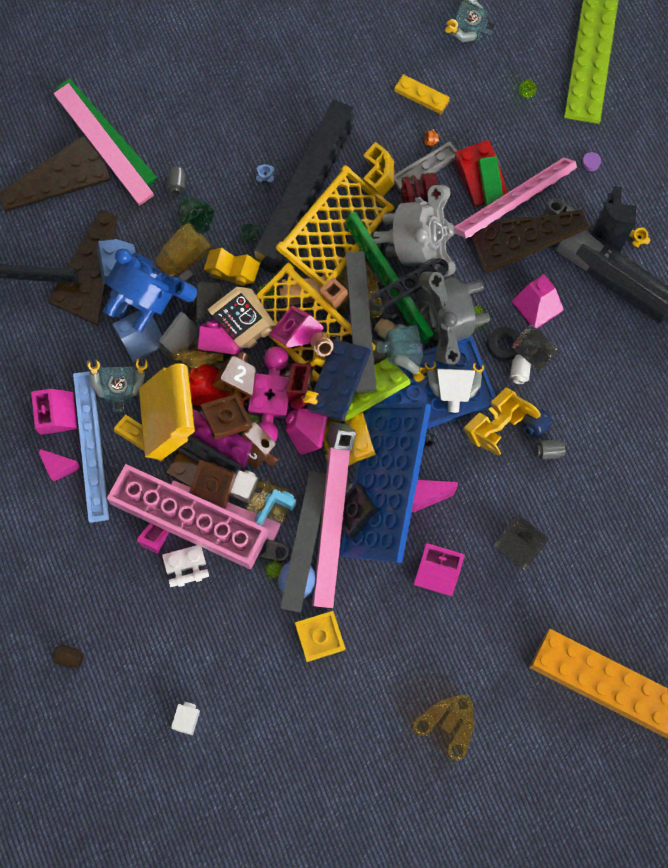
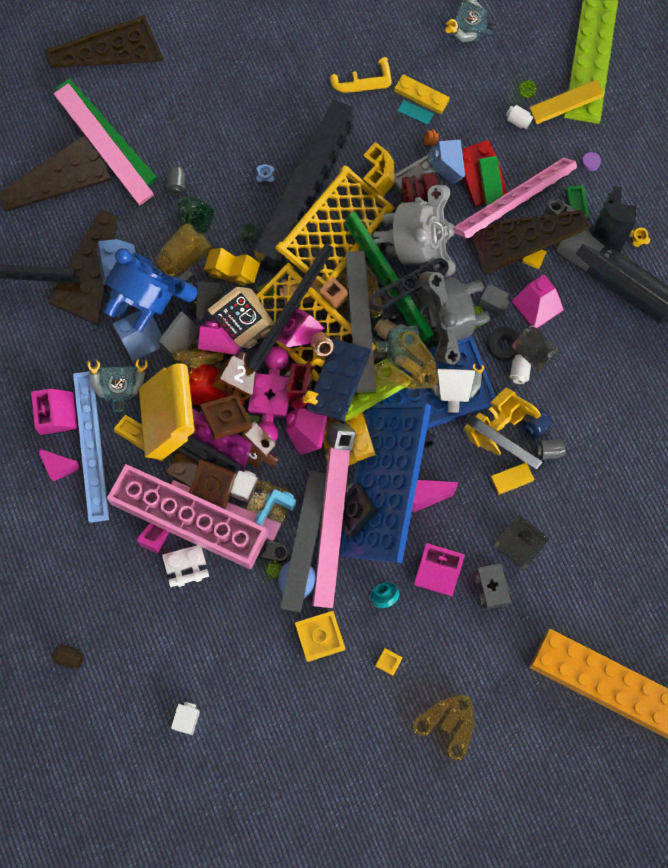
none -> dark brown wing [45,15,164,68]
none -> black axle [248,244,334,372]
none -> yellow piece [330,57,392,93]
none -> teal plate [370,582,400,608]
none -> clear yellow connector [375,331,438,389]
none -> yellow tile [375,648,403,676]
none -> teal sticker [398,100,434,124]
none -> medium blue slope [428,139,465,184]
none -> beam [464,413,545,471]
none -> dark grey brick [474,563,511,610]
none -> dark grey brick [479,284,510,316]
none -> yellow tile [491,463,534,495]
none -> white brick [506,105,533,129]
none -> yellow tile [522,250,547,269]
none -> yellow tile [530,79,604,124]
none -> green tile [565,185,590,221]

